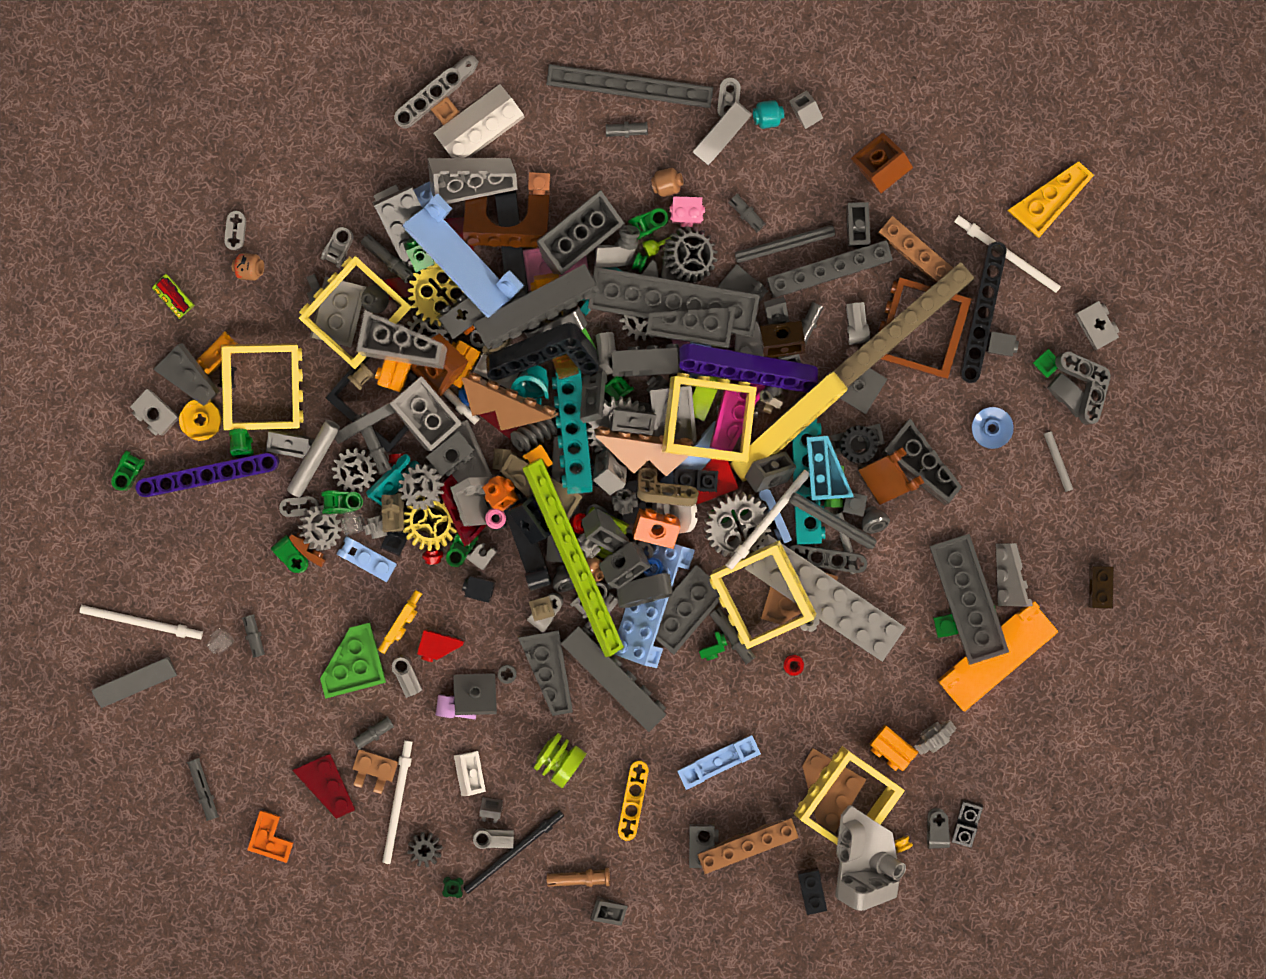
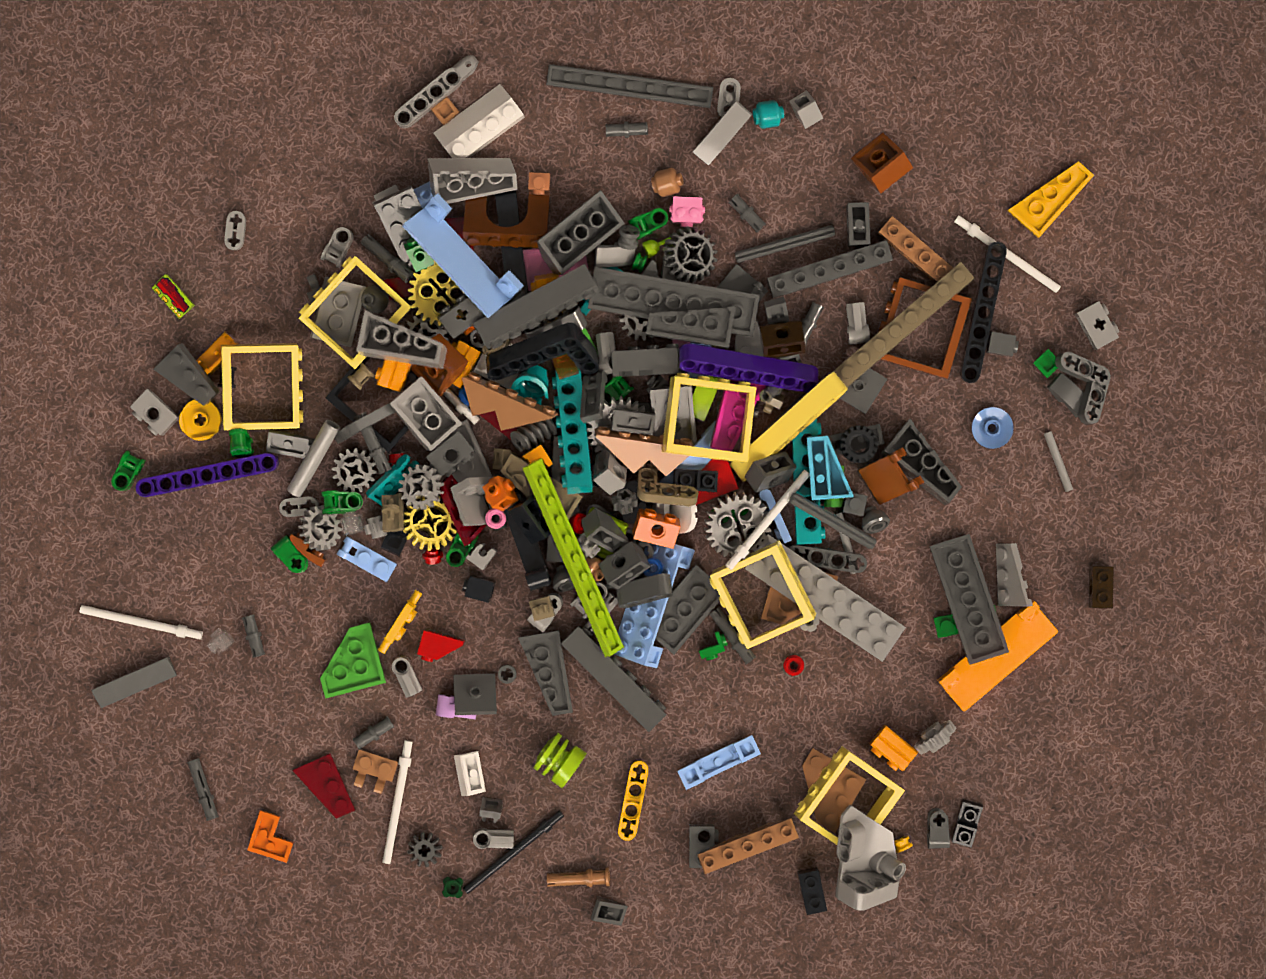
medium nougat head [232,253,264,281] -> none

